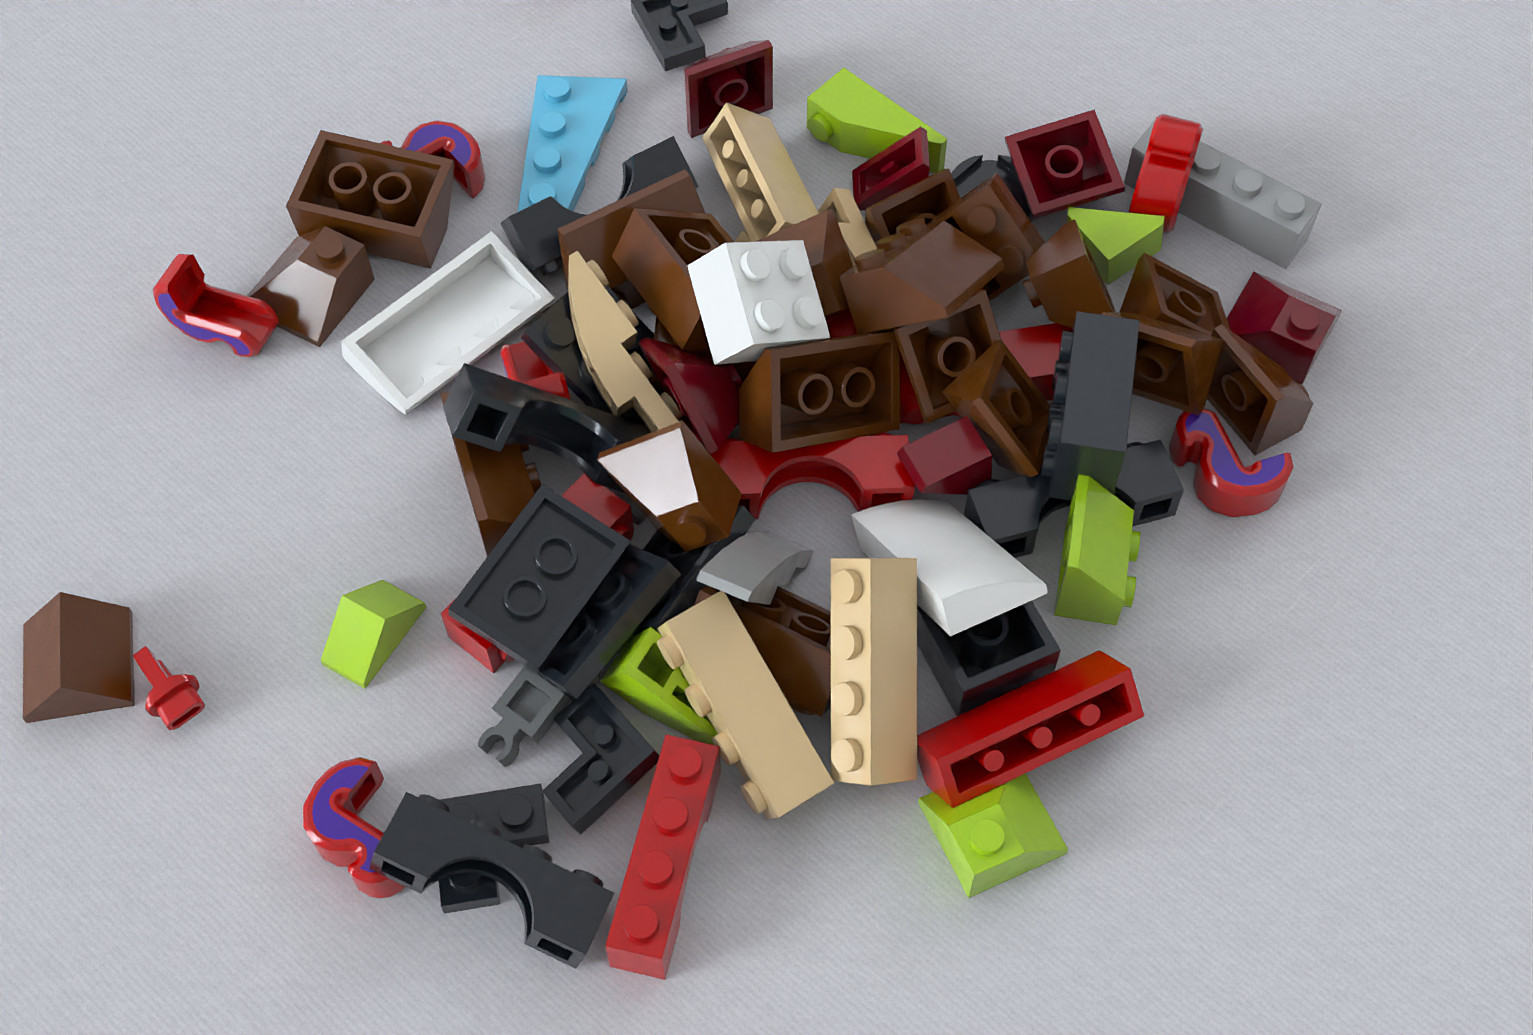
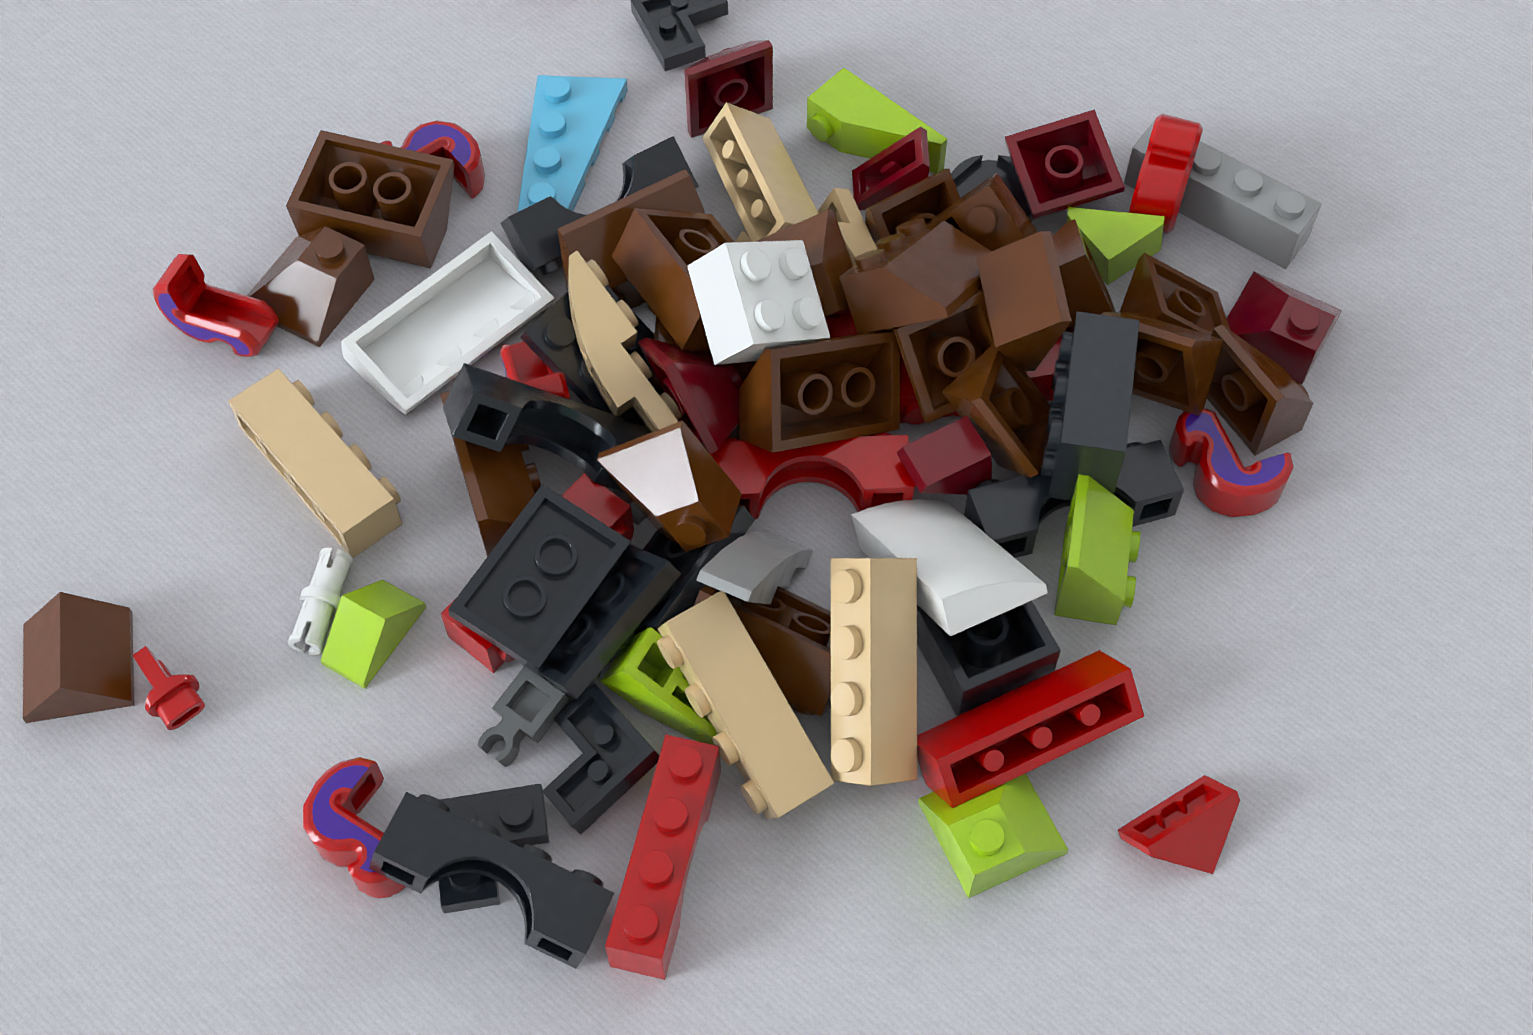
none -> tan brick [228,368,402,558]
none -> white pin [288,548,353,655]
none -> reddish brown slope [976,231,1071,371]
none -> red slope [1118,775,1240,874]

